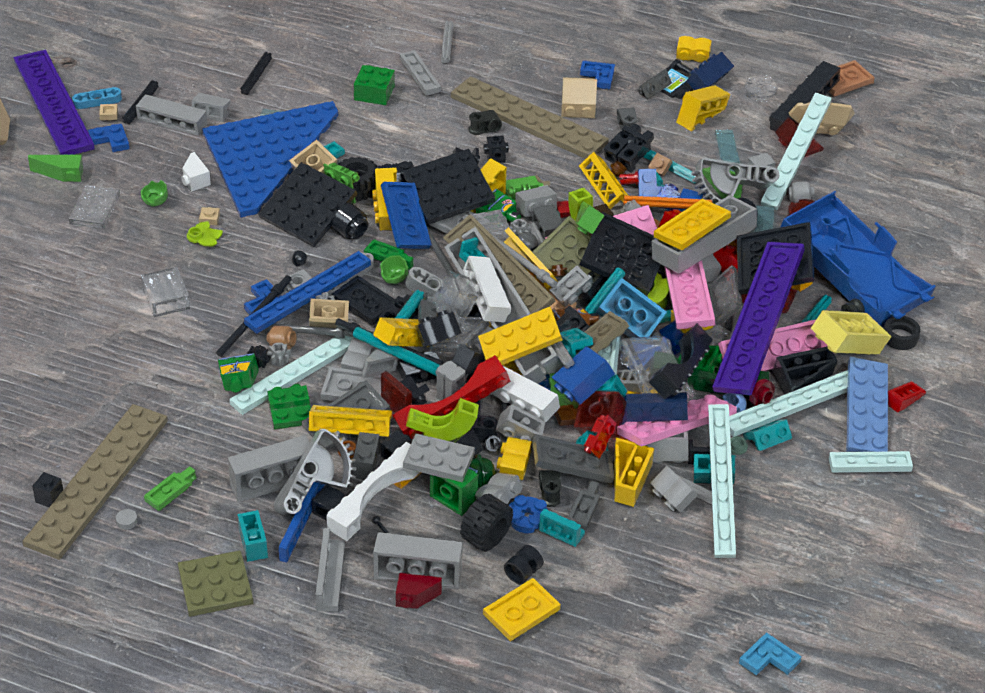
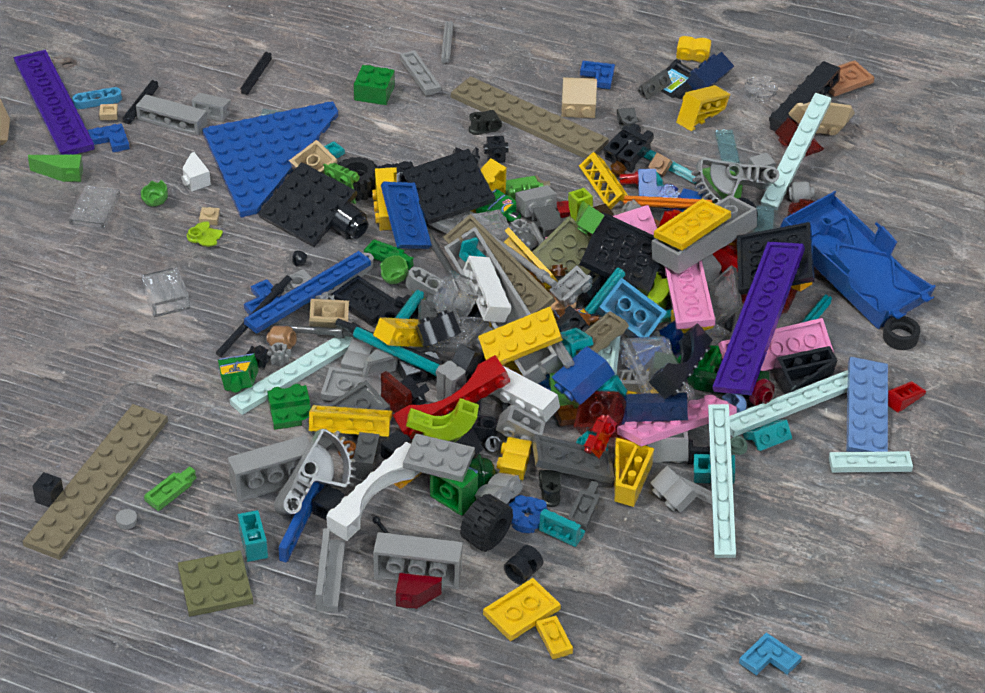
light yellow brick [811,310,892,355] -> none
pearl dark grey wheel [841,298,865,313] -> none
none -> yellow plate [536,616,573,660]

